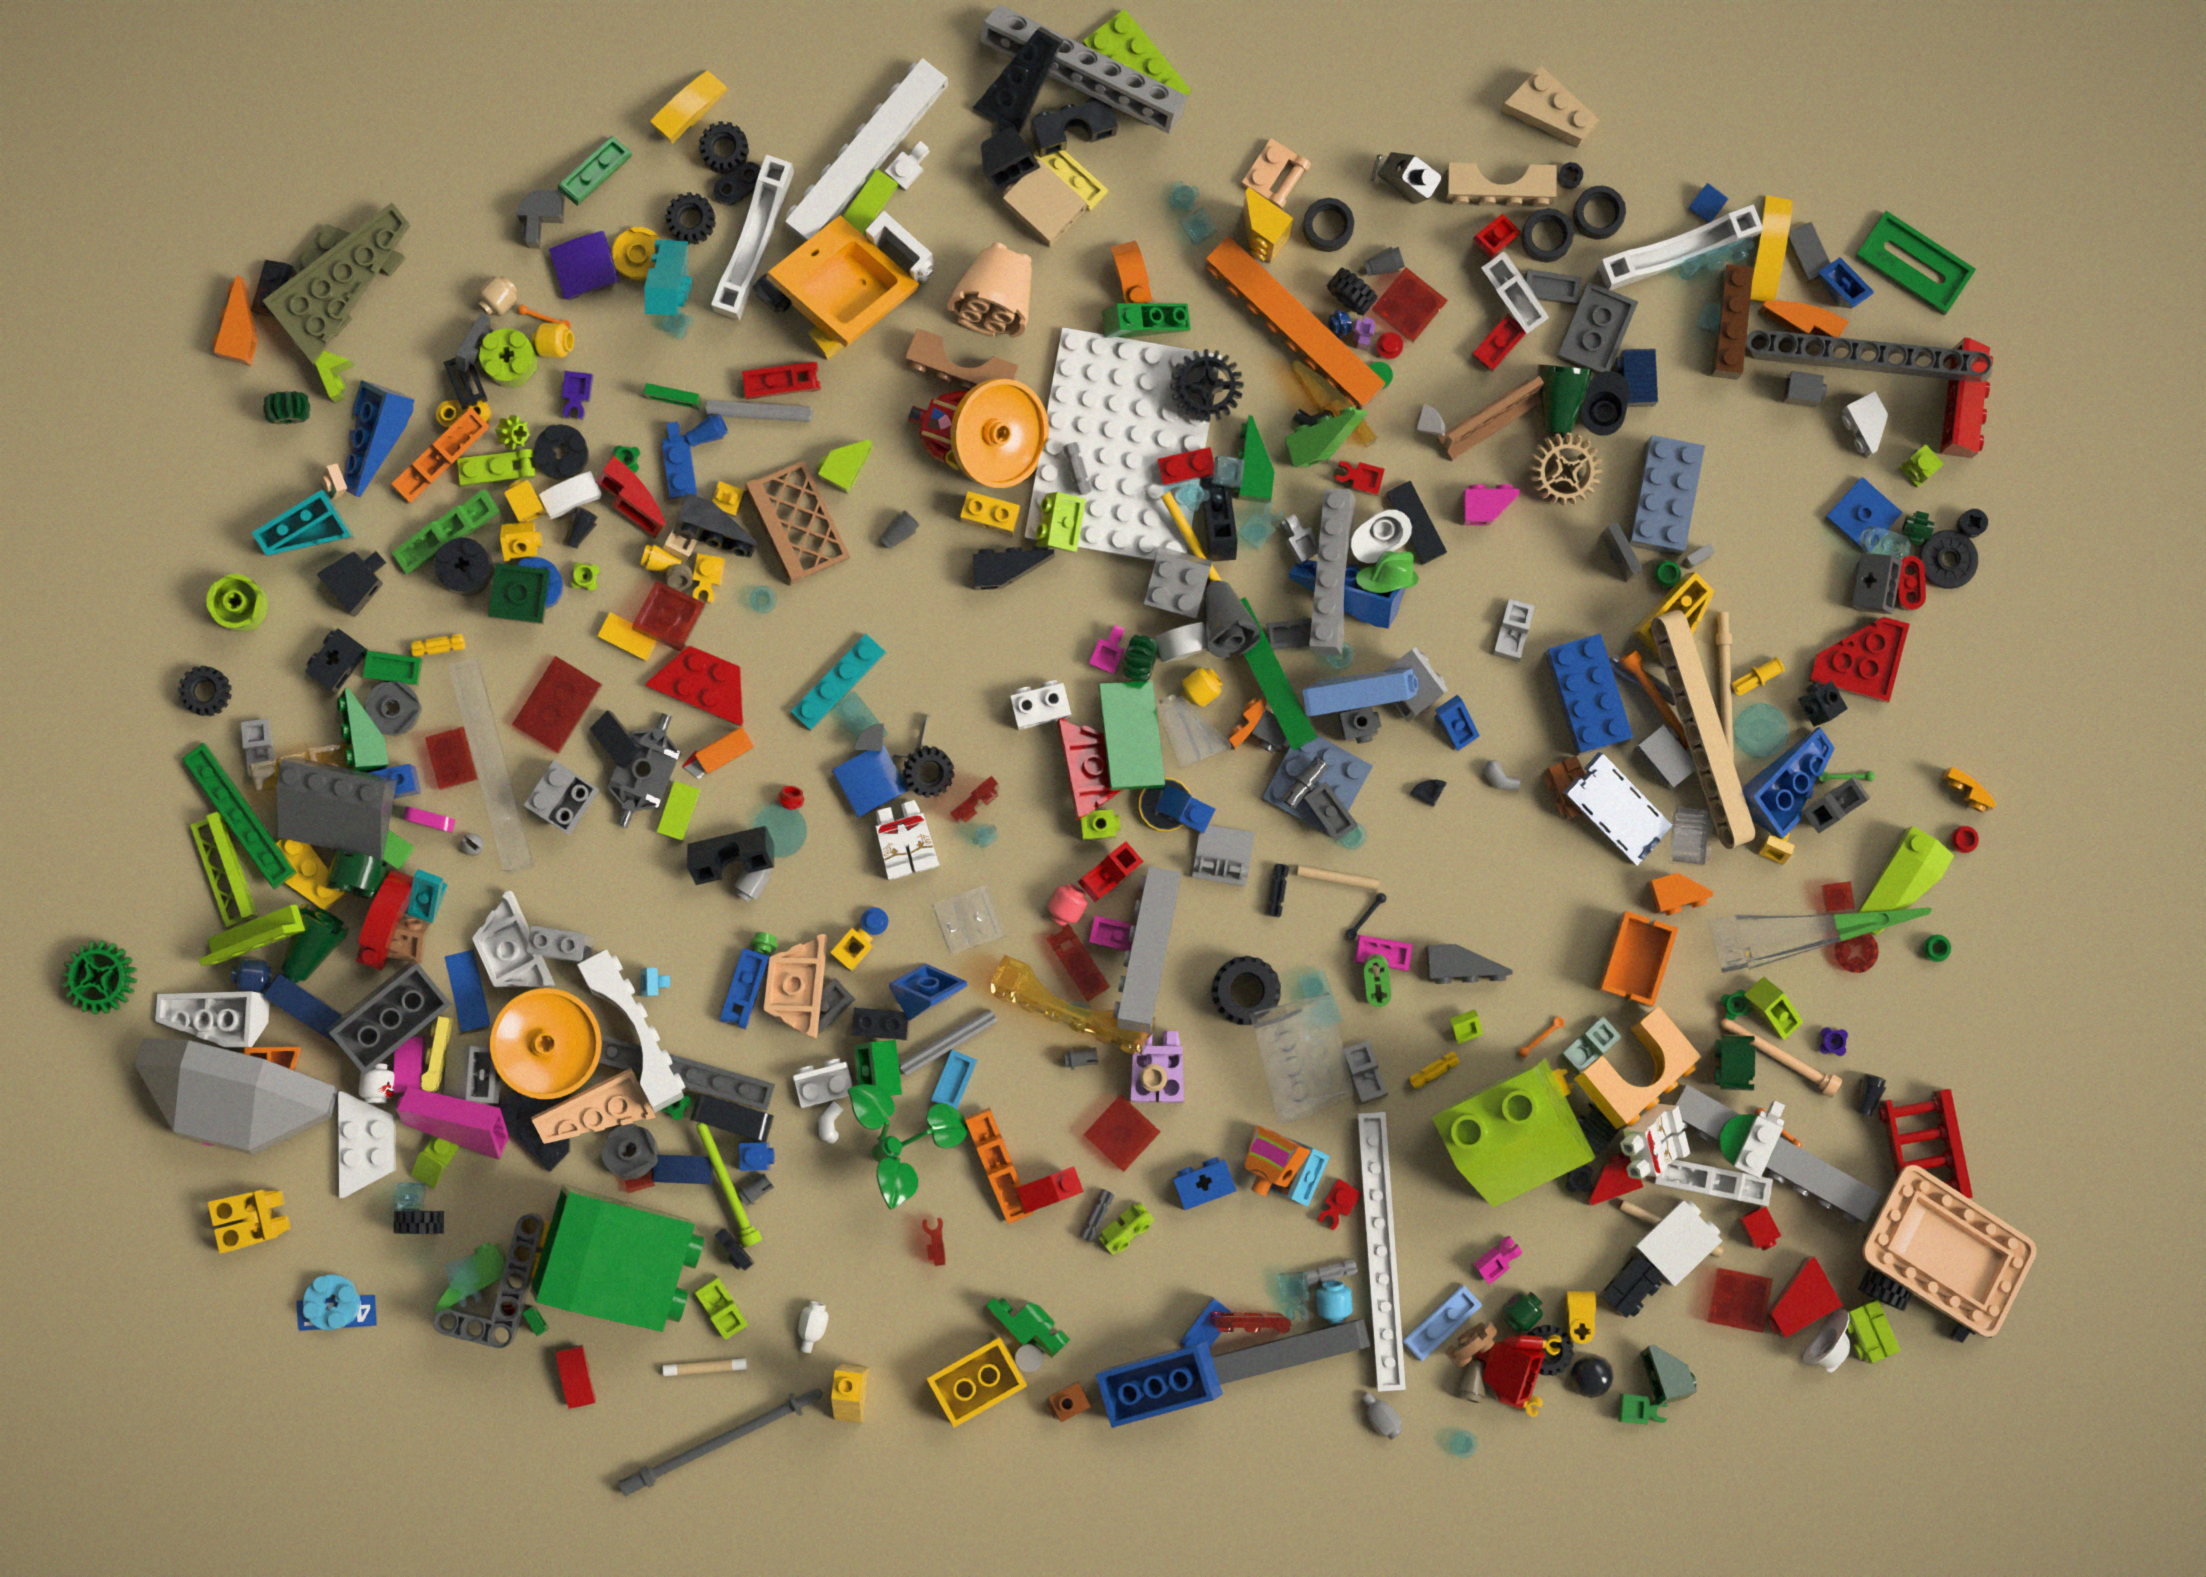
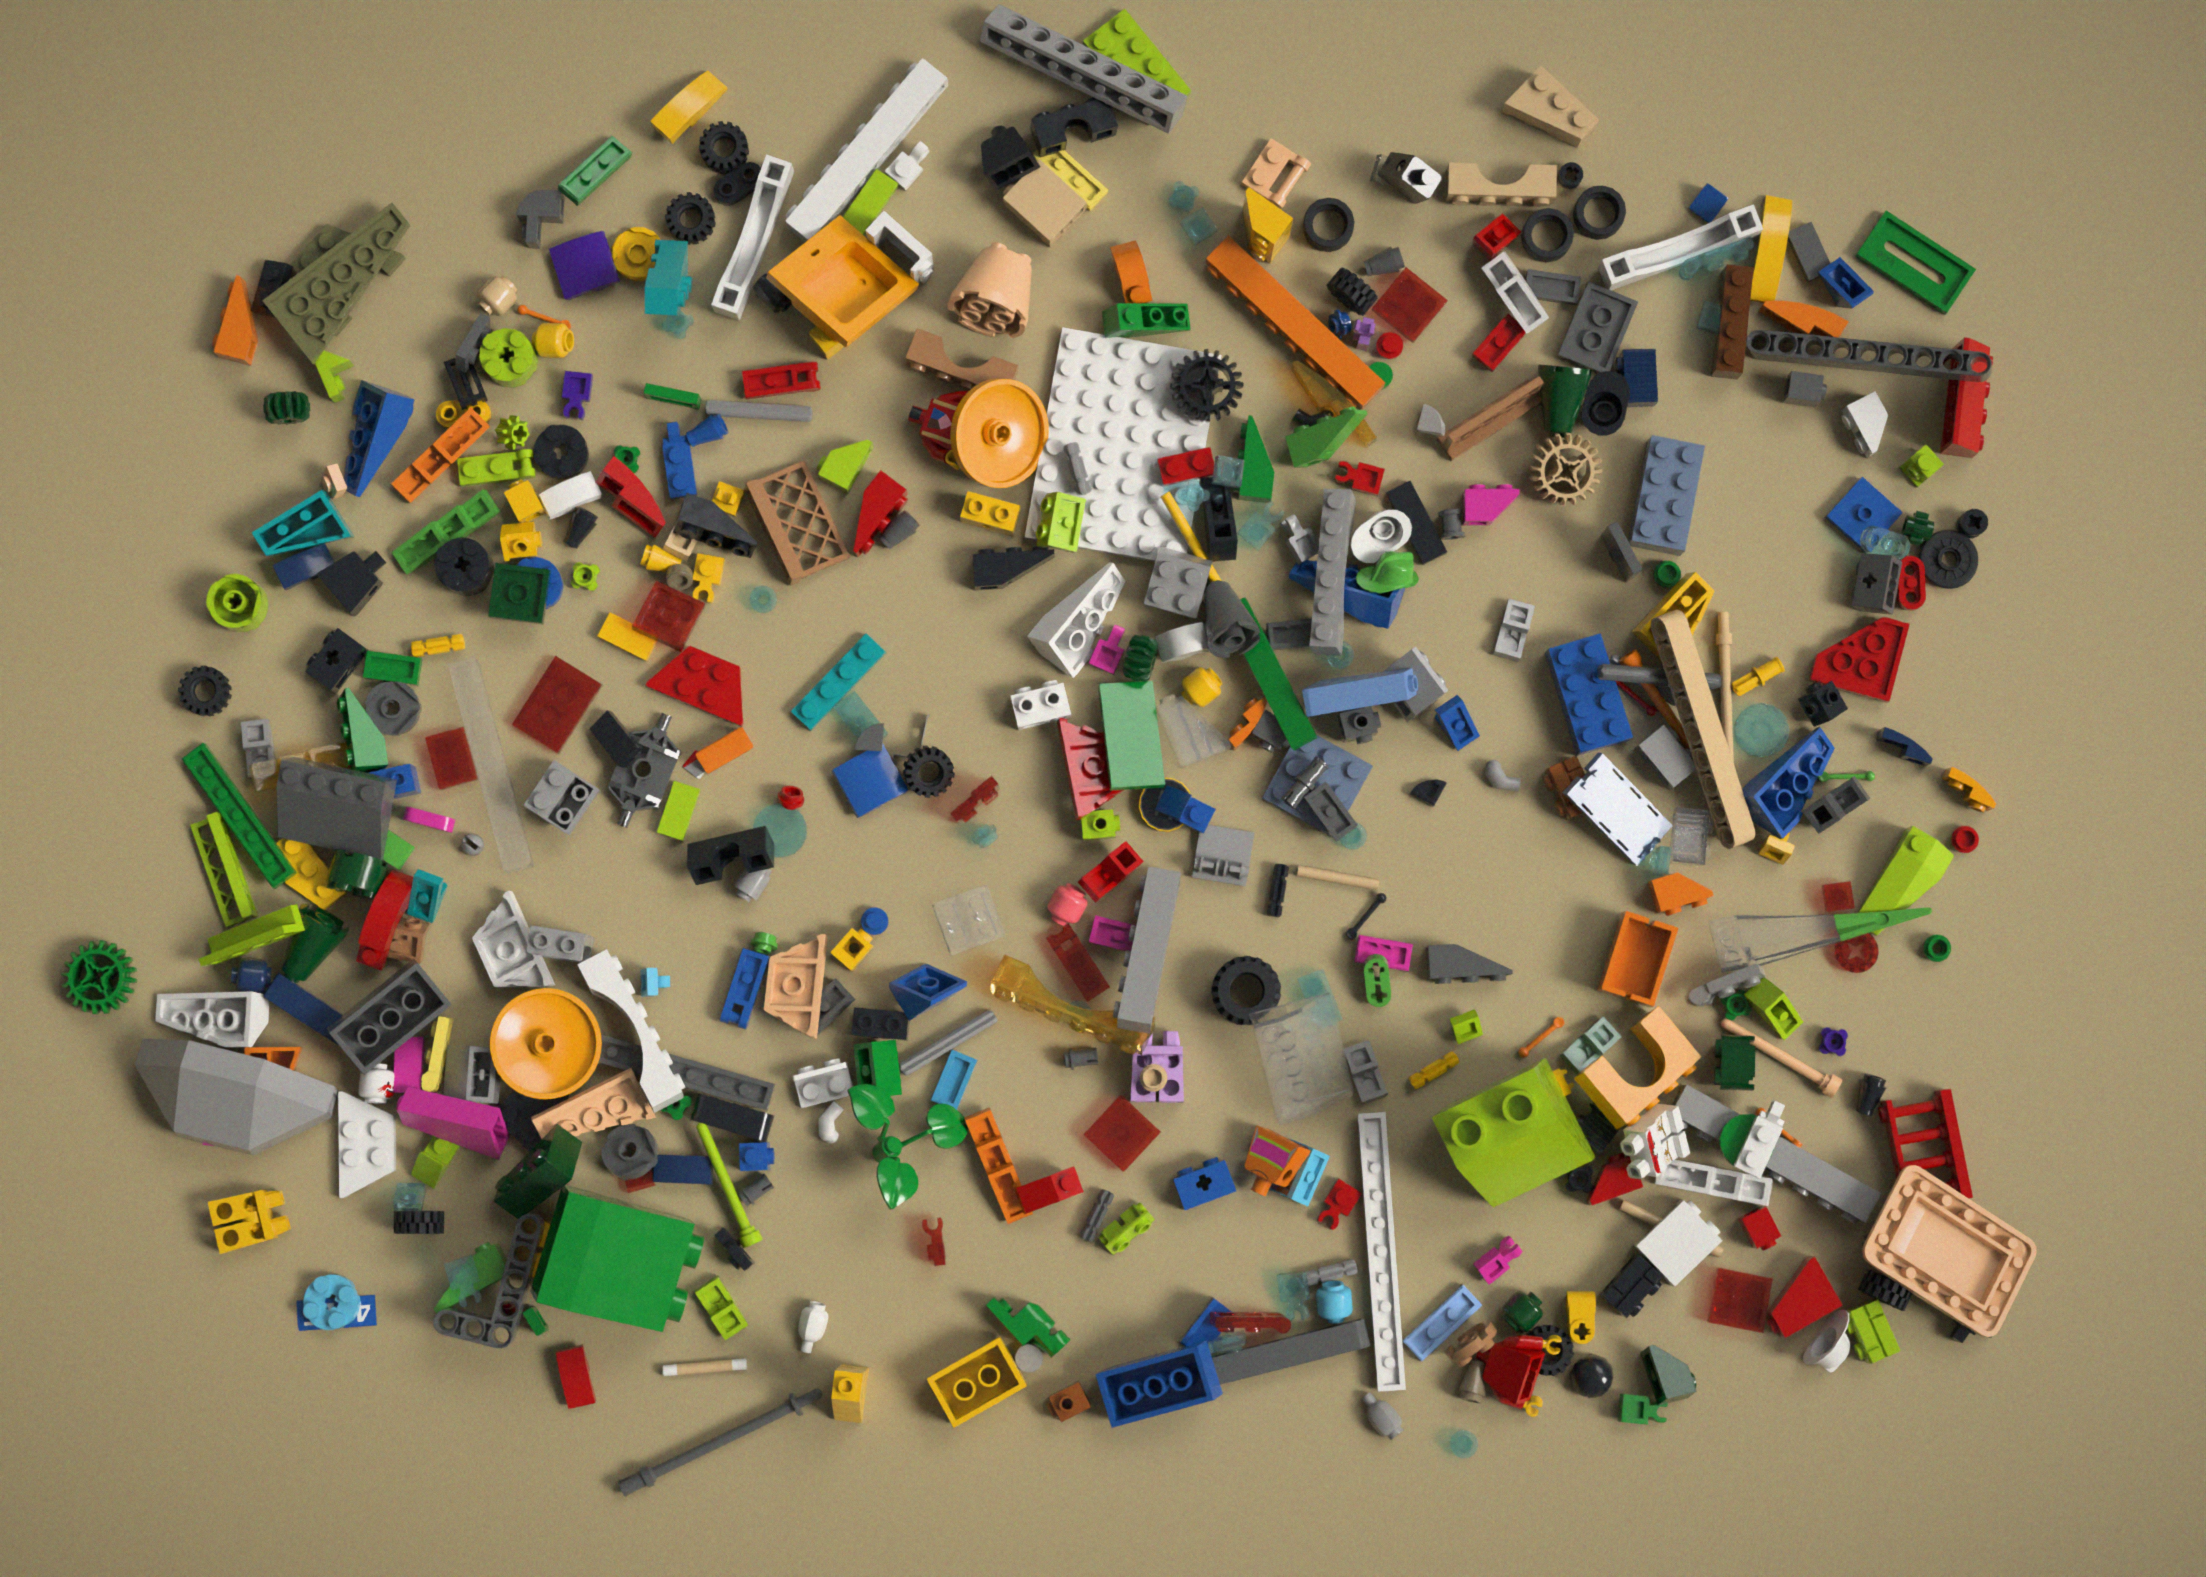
blue sticker [444,949,490,1032] -> none
white hips [876,800,940,880] -> none
black wing [973,27,1064,133] -> none
light grey tile [1683,543,1715,569] -> none
none -> dark blue slope [272,544,334,591]
none -> dark green wedge [494,1124,582,1219]
none -> red slope [853,470,908,557]
none -> white wedge [1027,562,1125,678]
none -> clear light blue plate [1207,1330,1247,1354]
none -> dark grey bush [1438,509,1465,540]
none -> dark grey axle [1597,664,1722,689]
none -> red hinge [1616,681,1657,716]
none -> clear light blue plate [1650,846,1671,876]
none -> light grey hinge [1689,964,1766,1007]
none -> dark blue slope [1876,727,1933,766]

